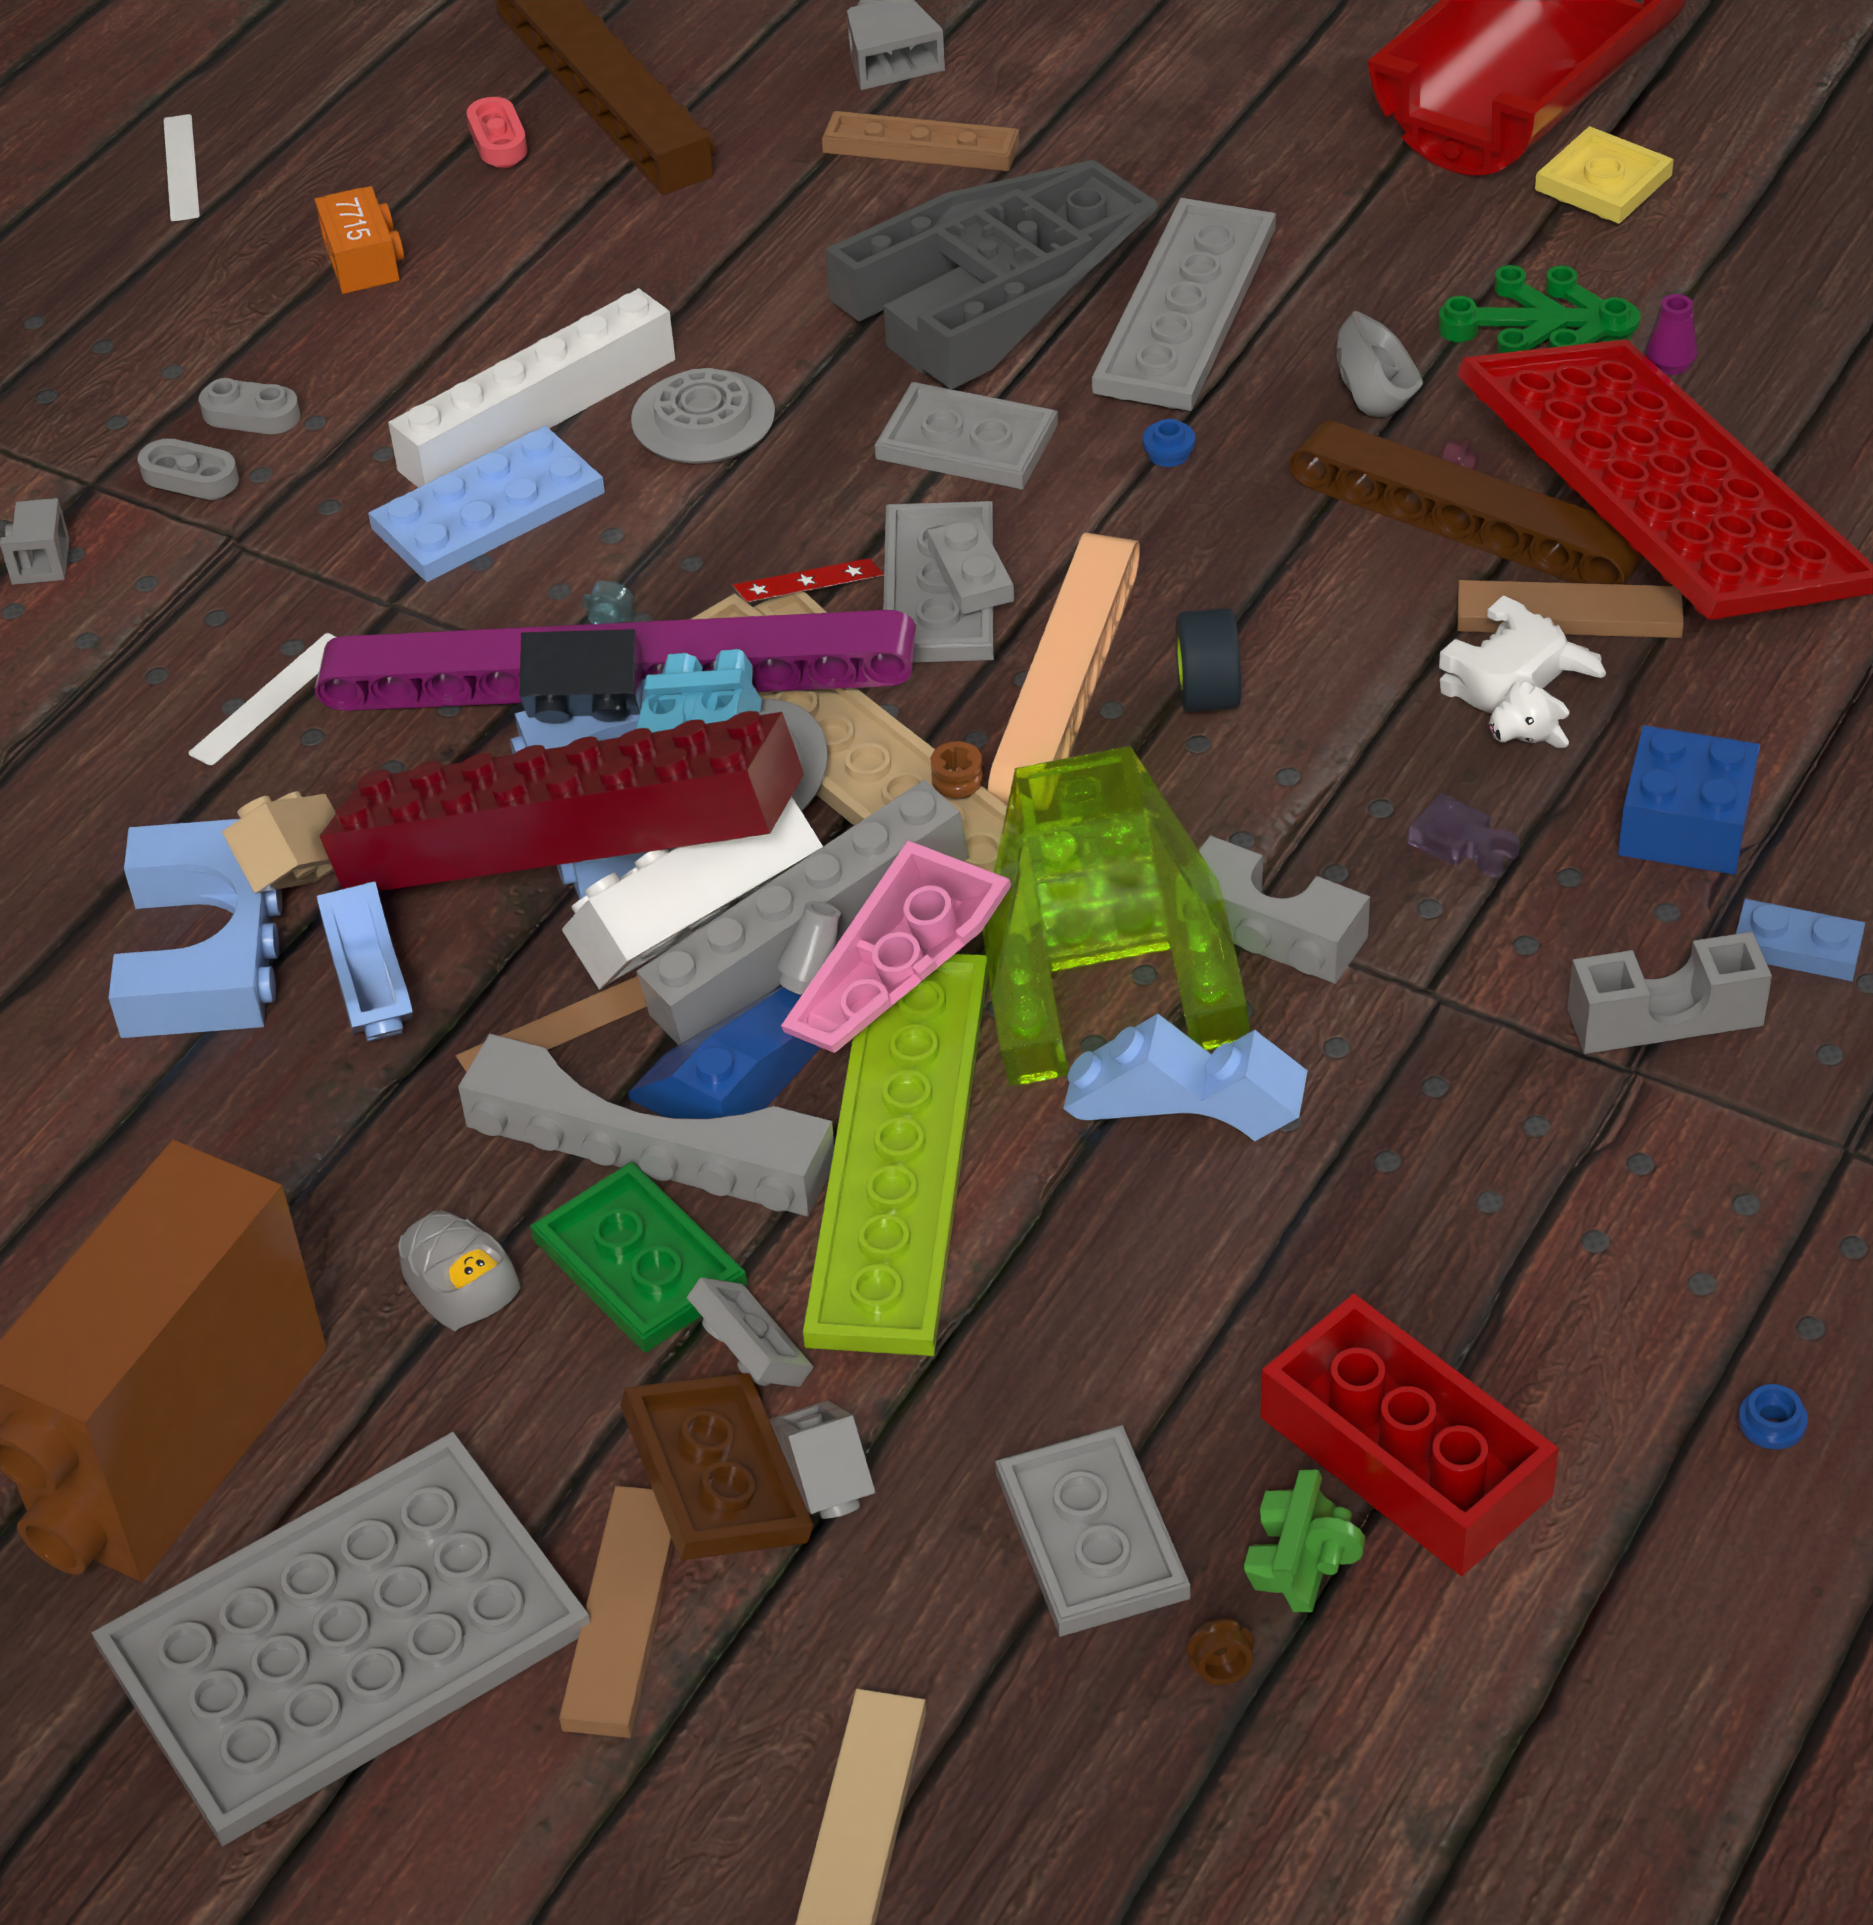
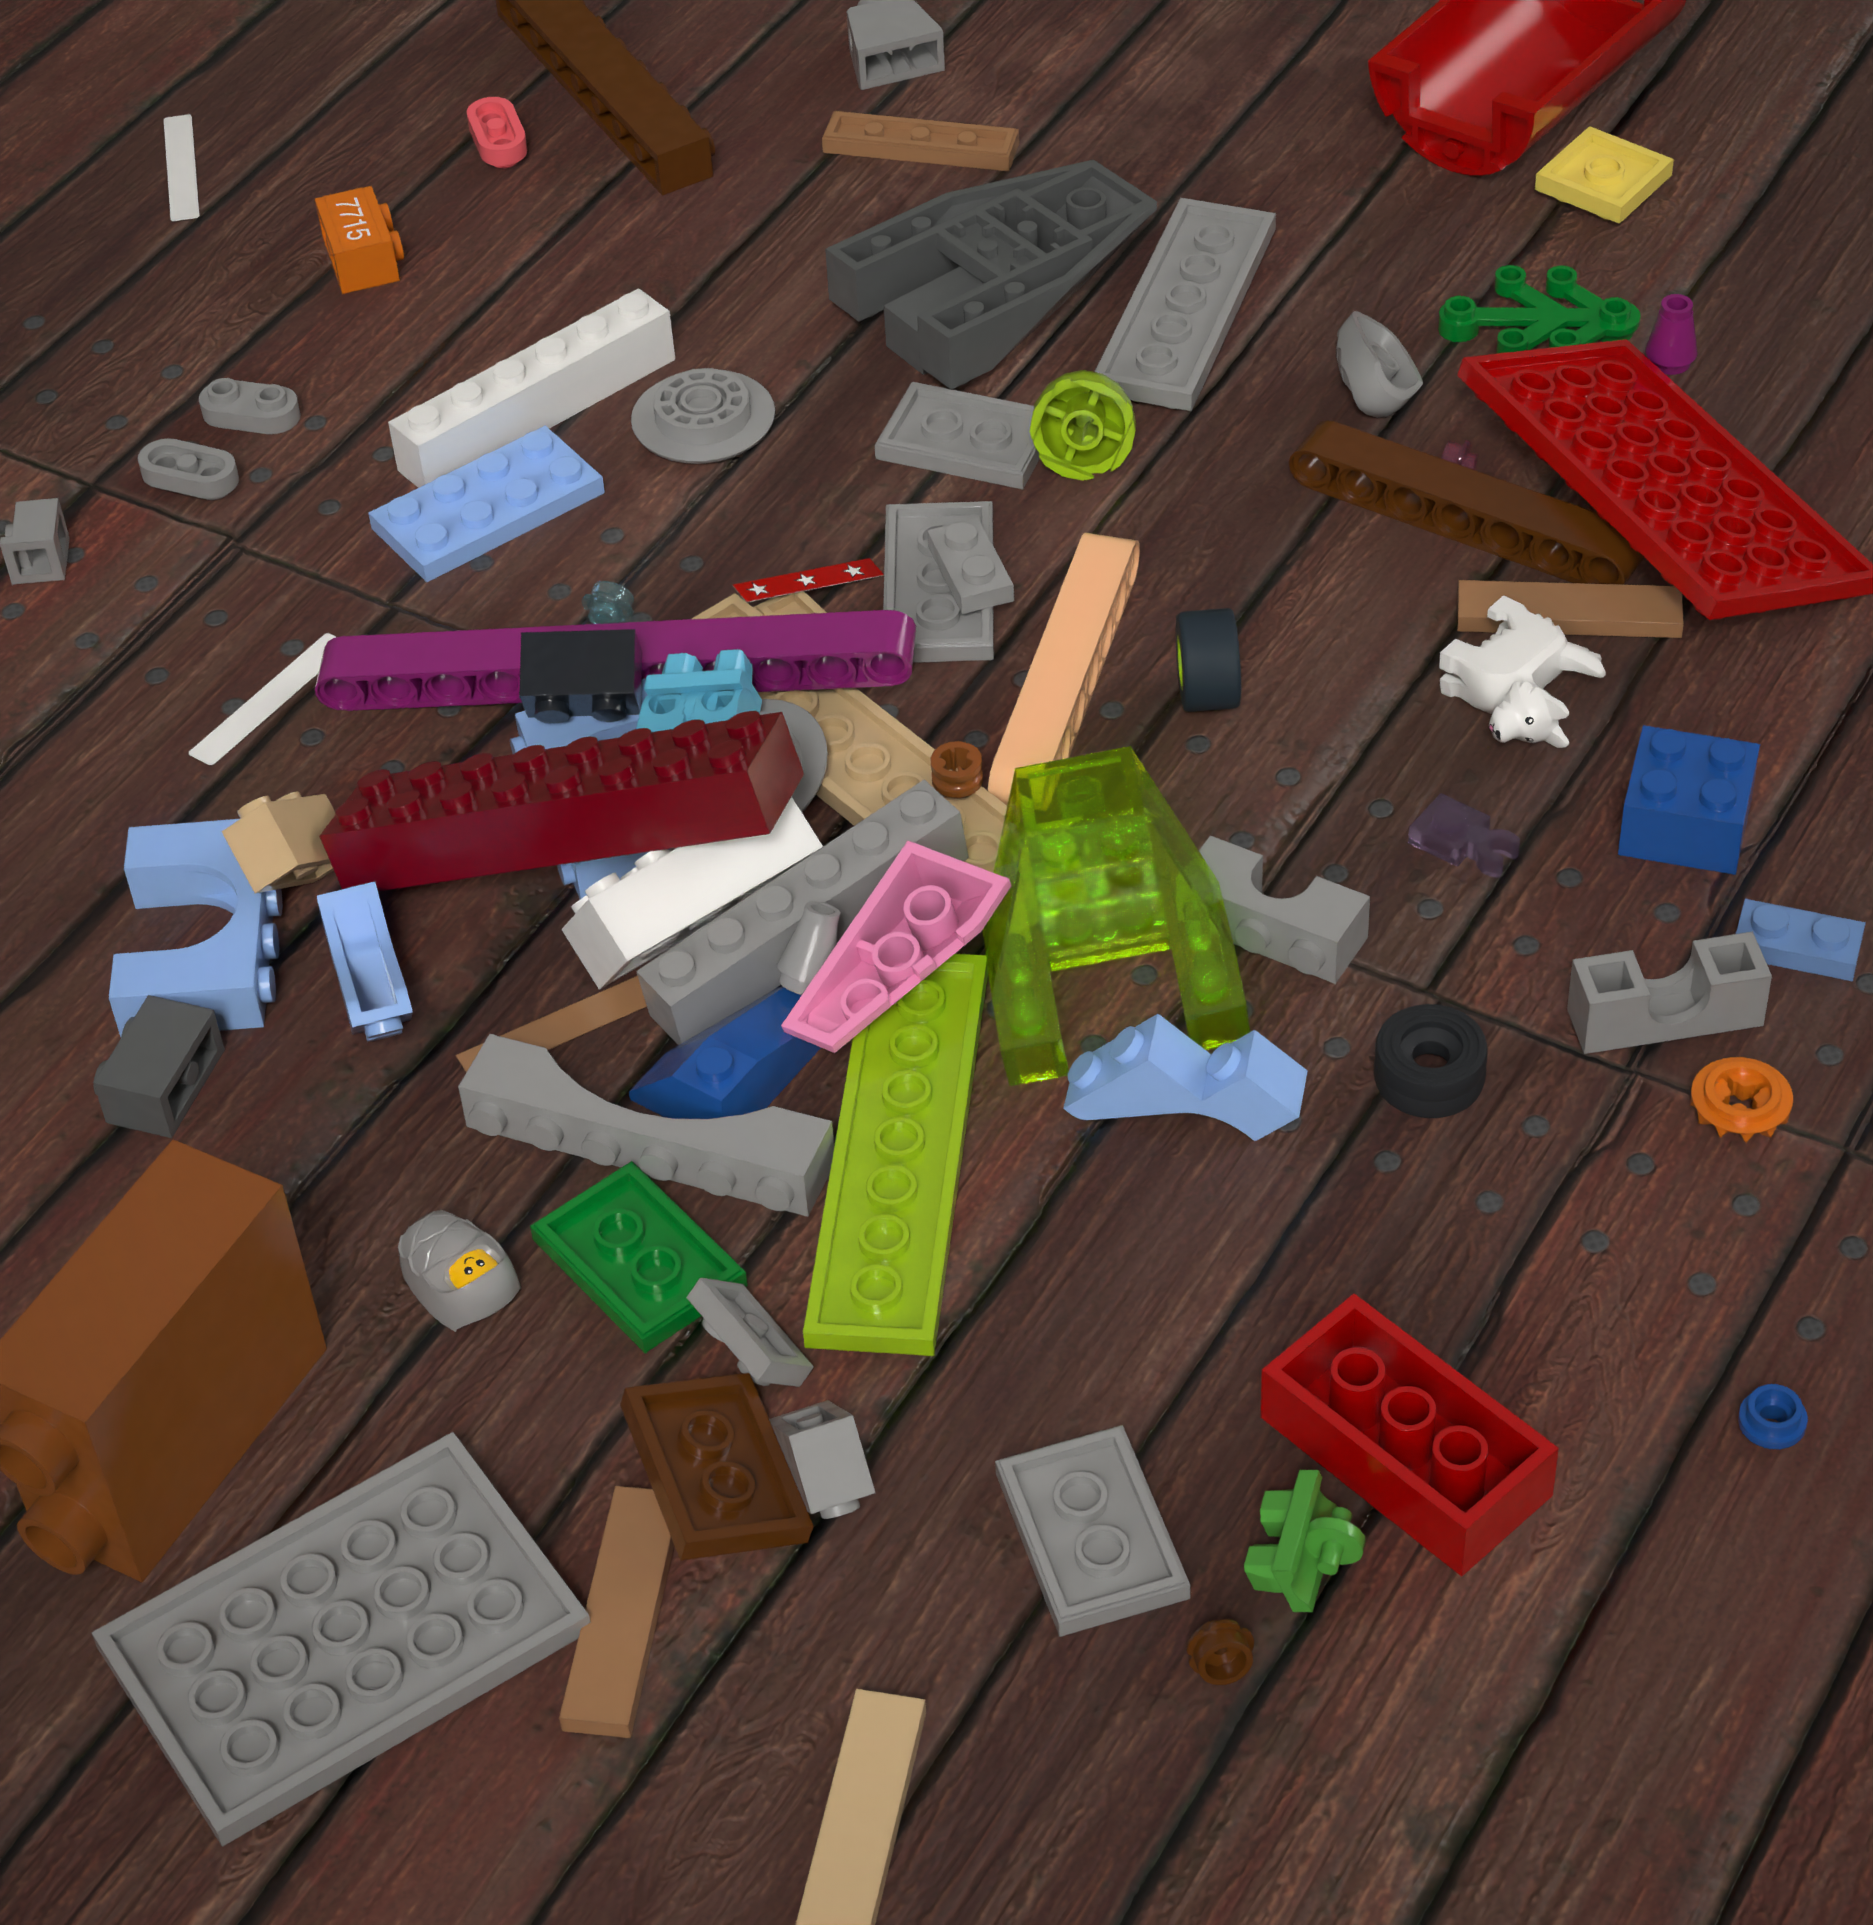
blue plate [1143,419,1195,467] -> none
none -> dark grey brick [93,995,225,1138]
none -> lime cylinder [1030,370,1136,481]
none -> black tyre [1374,1004,1488,1118]
none -> orange gear [1690,1057,1793,1143]

